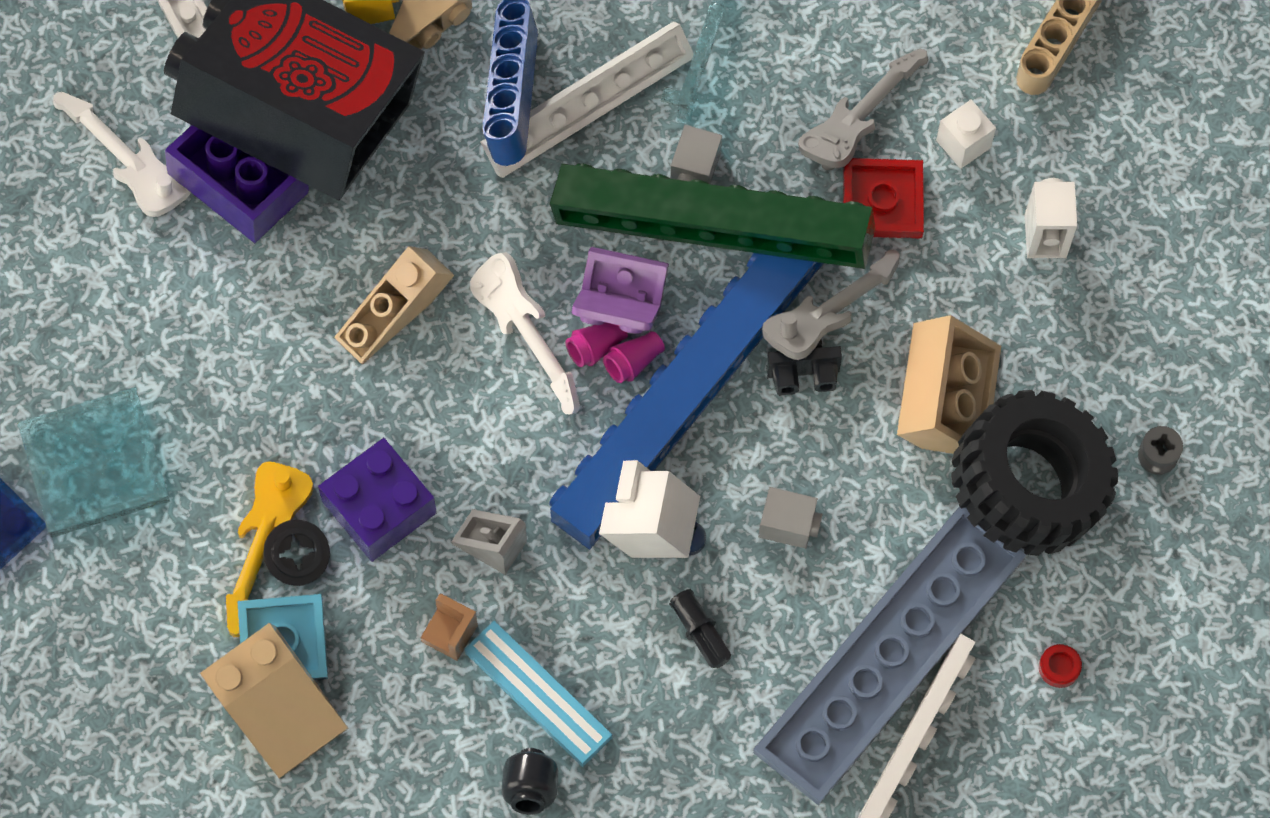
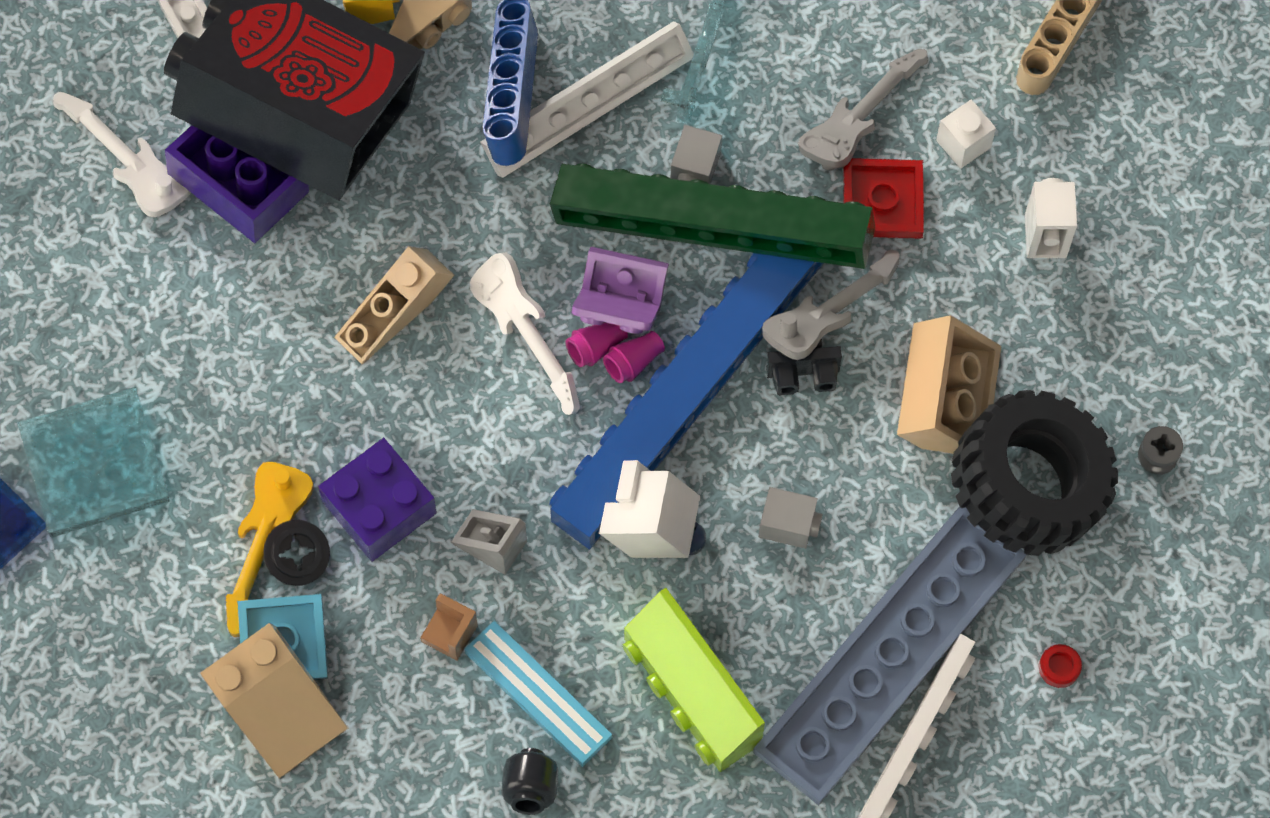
black axle [669,589,731,668] -> none
none -> slope [622,588,765,772]

